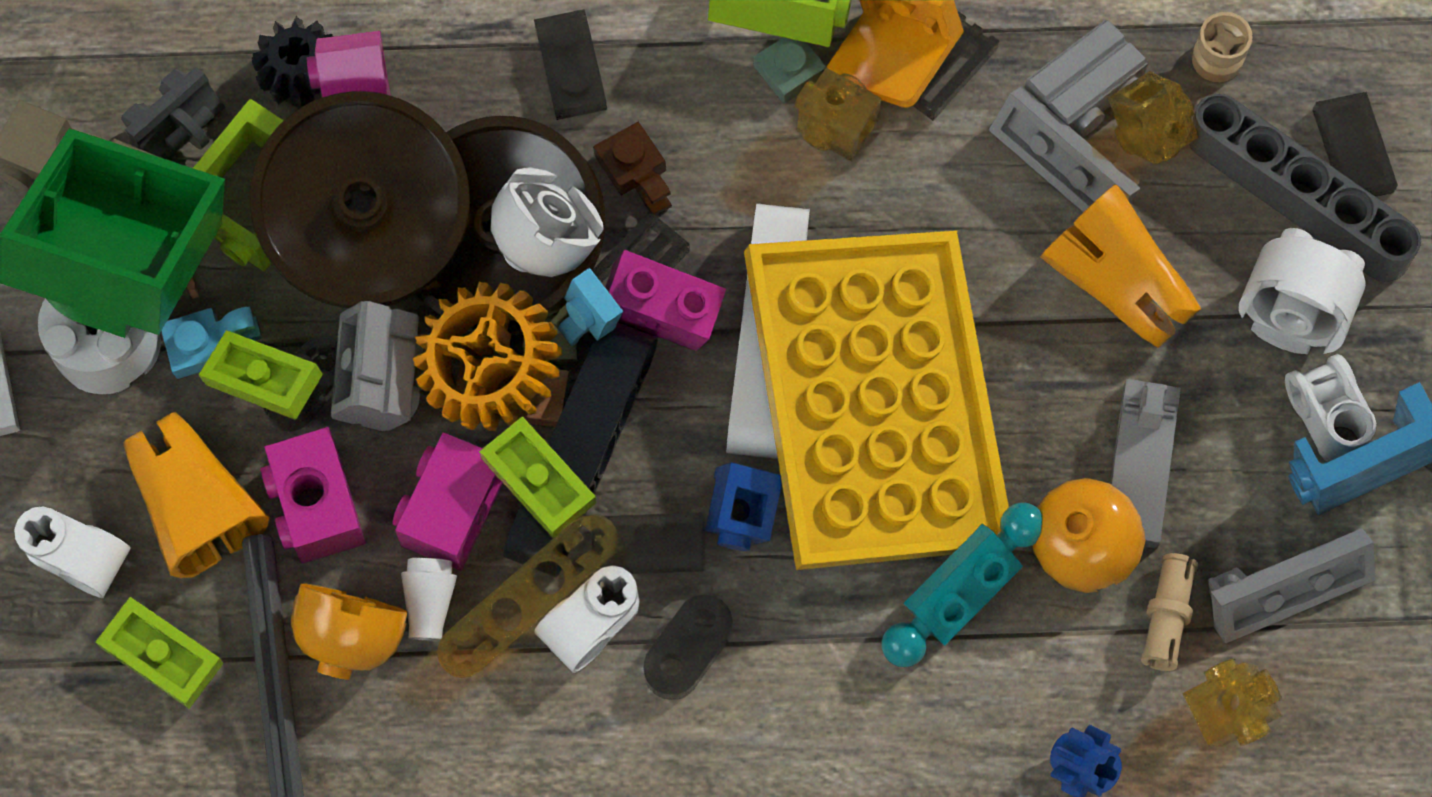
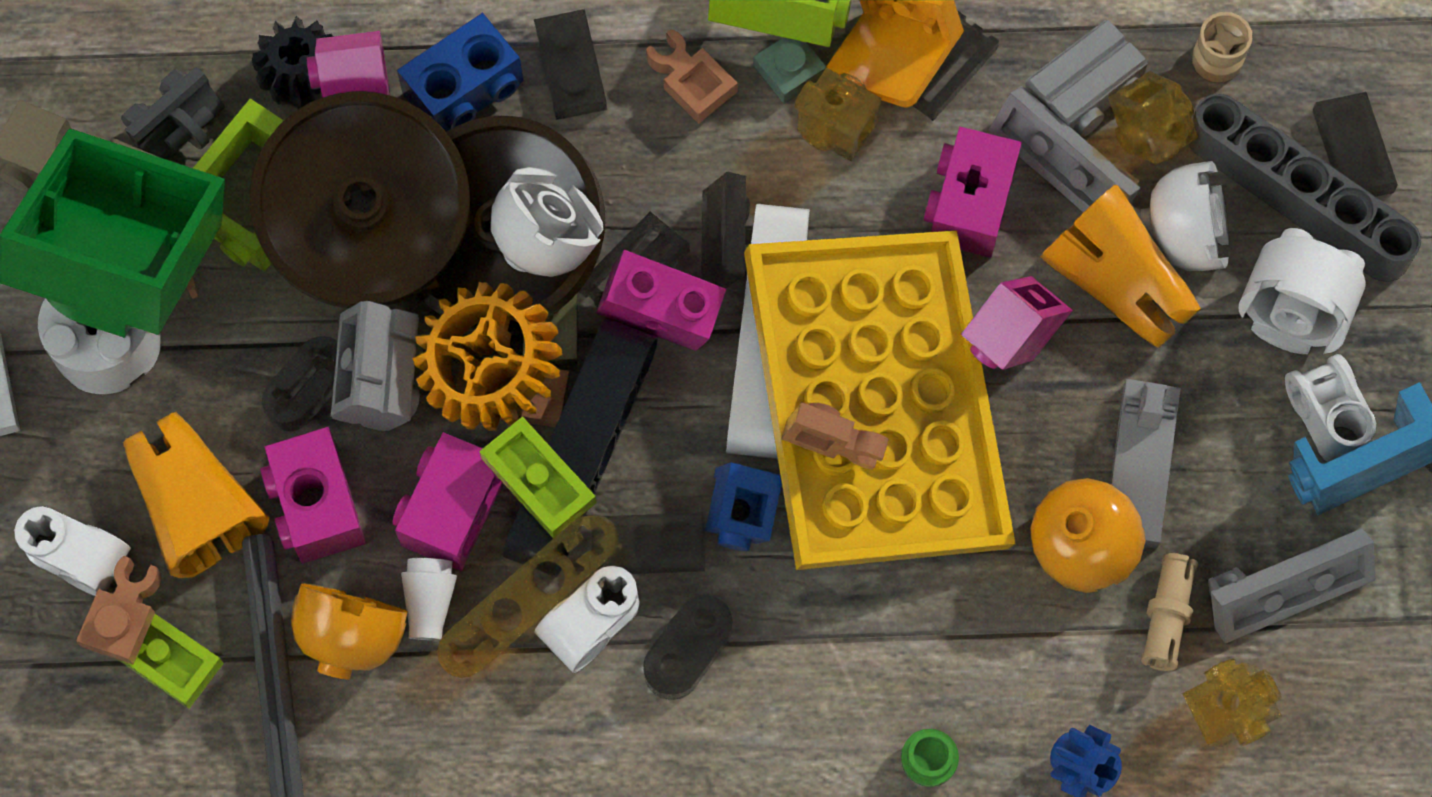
medium azure plate [162,306,262,379] -> none
lime plate [199,330,323,420] -> none
medium azure plate [558,268,623,346] -> none
reddish brown plate [593,121,672,217] -> none
teal plate [881,502,1042,667] -> none
none -> nougat plate [76,556,161,664]
none -> blue brick [397,13,523,132]
none -> nougat plate [646,29,738,124]
none -> clear smoke plate [701,172,750,288]
none -> nougat plate [781,402,889,470]
none -> bright green plate [901,729,959,787]
none -> dark pink brick [923,126,1022,258]
none -> dark pink brick [961,276,1073,370]
none -> white cylinder [1140,161,1229,271]

